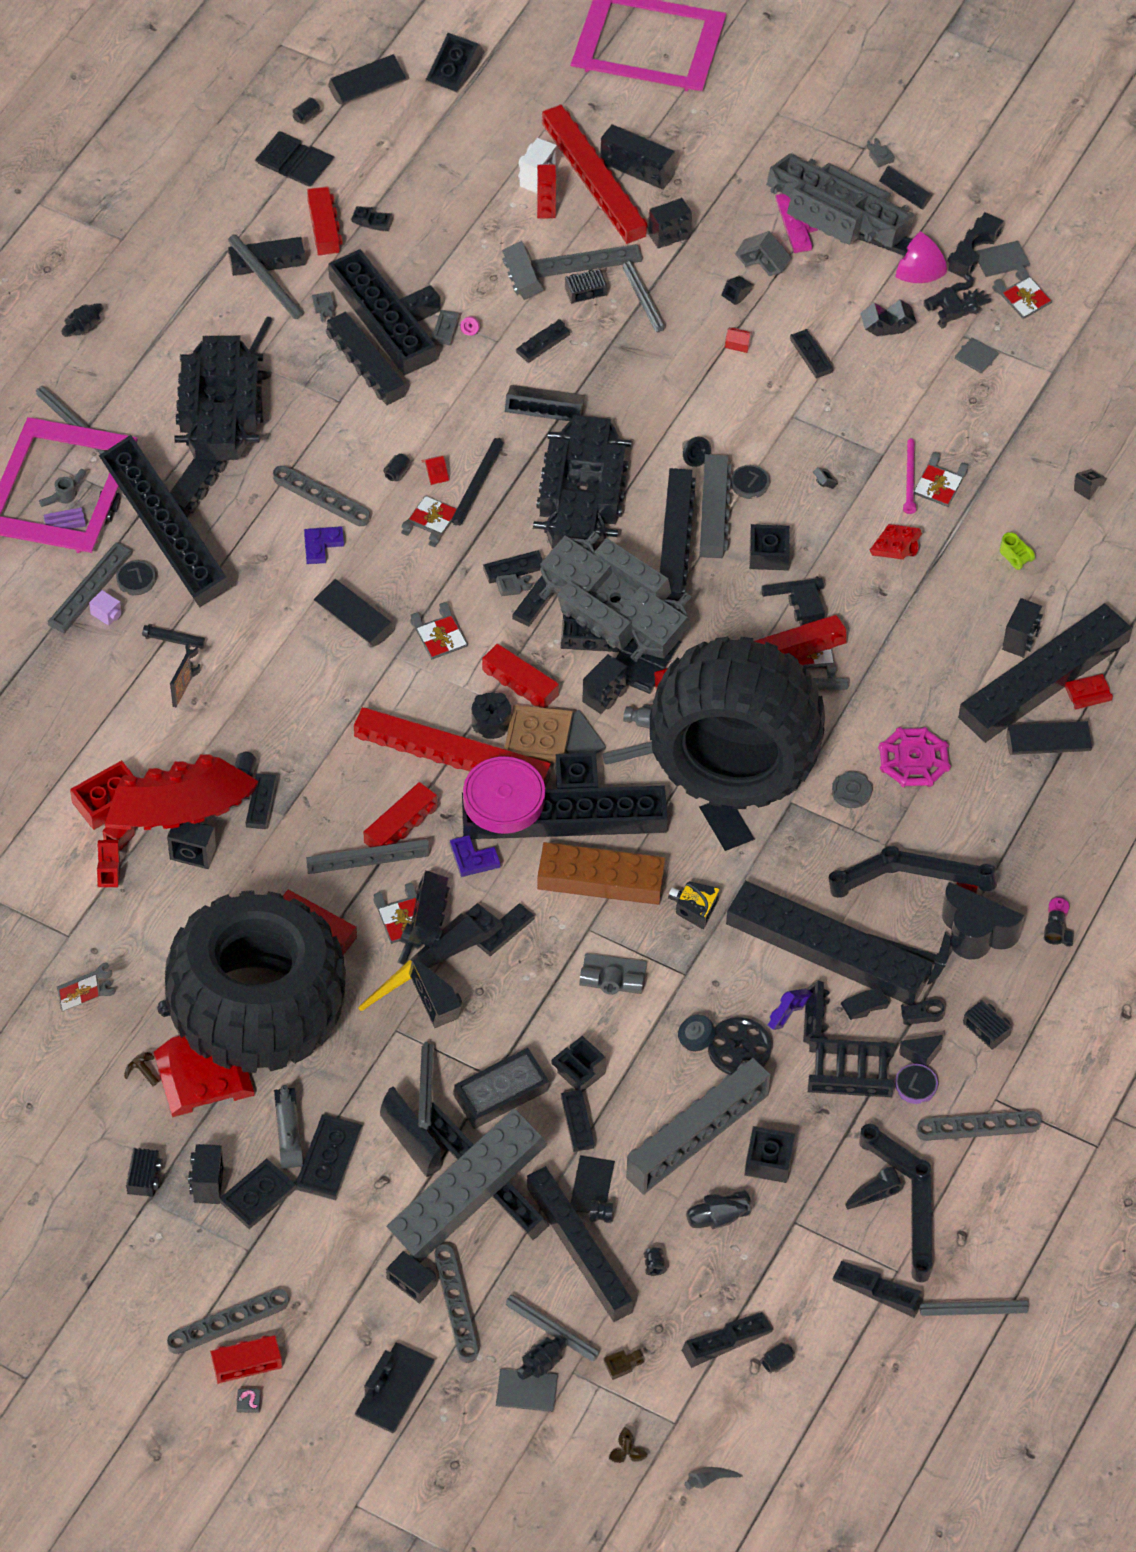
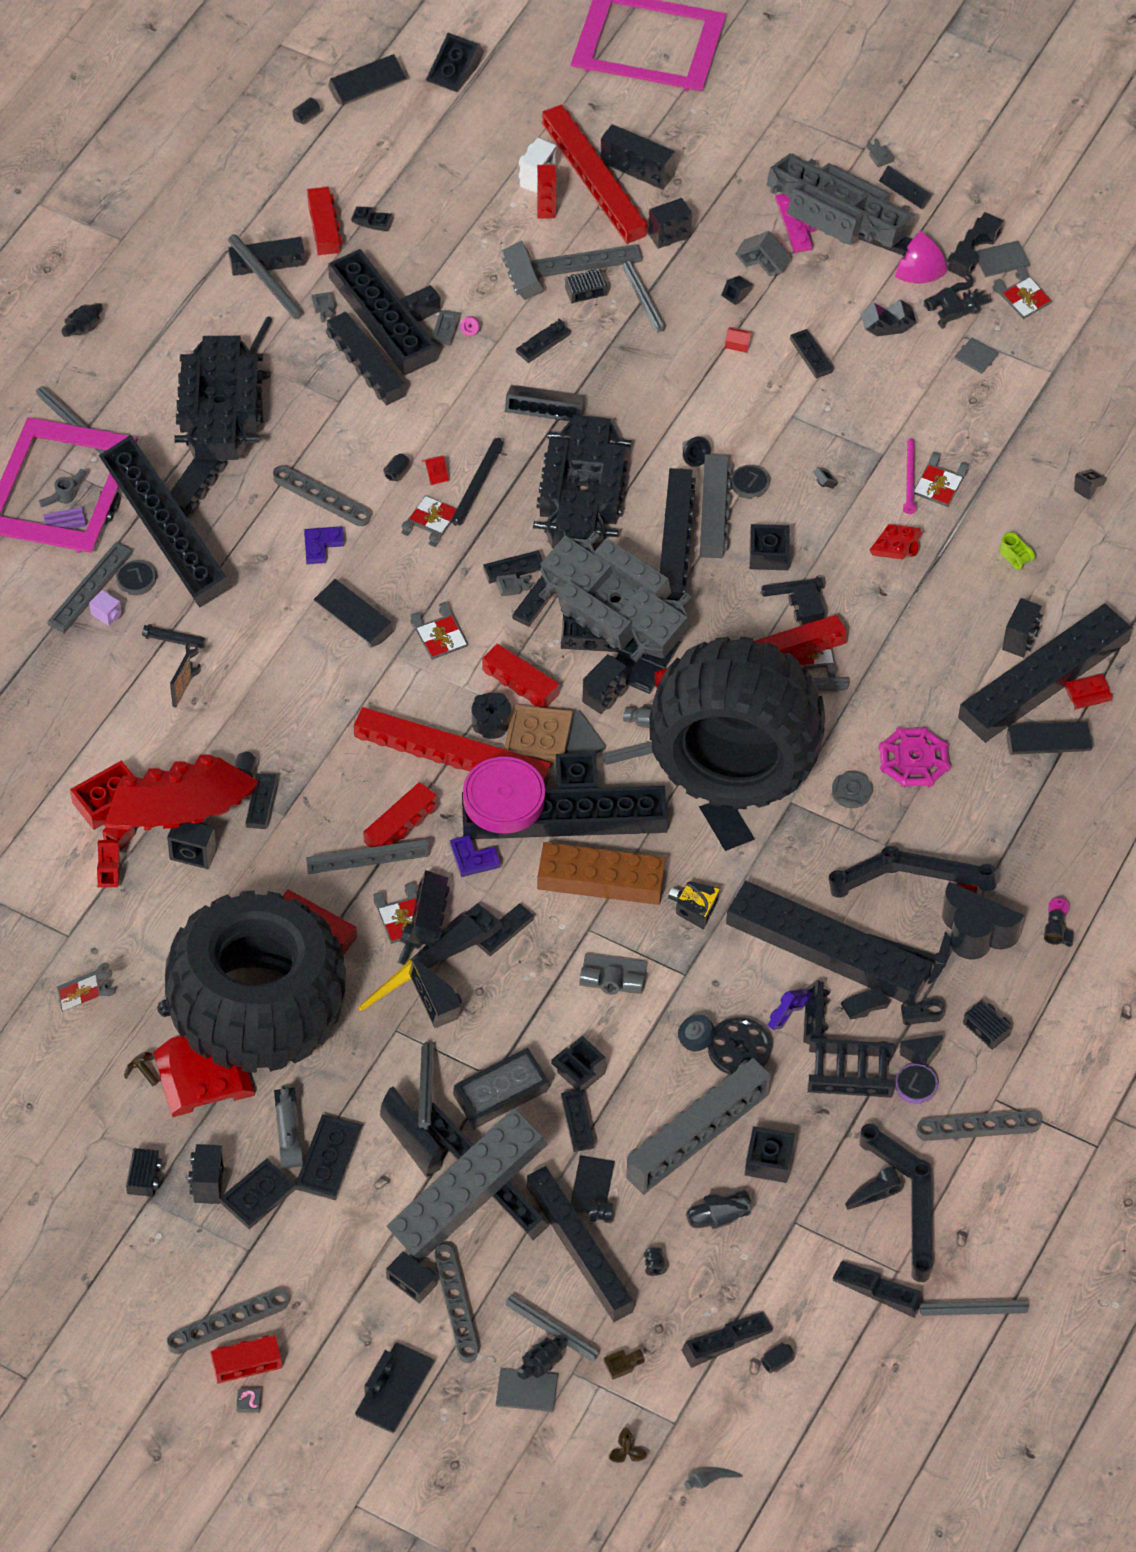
black piece [255,131,334,187] -> none

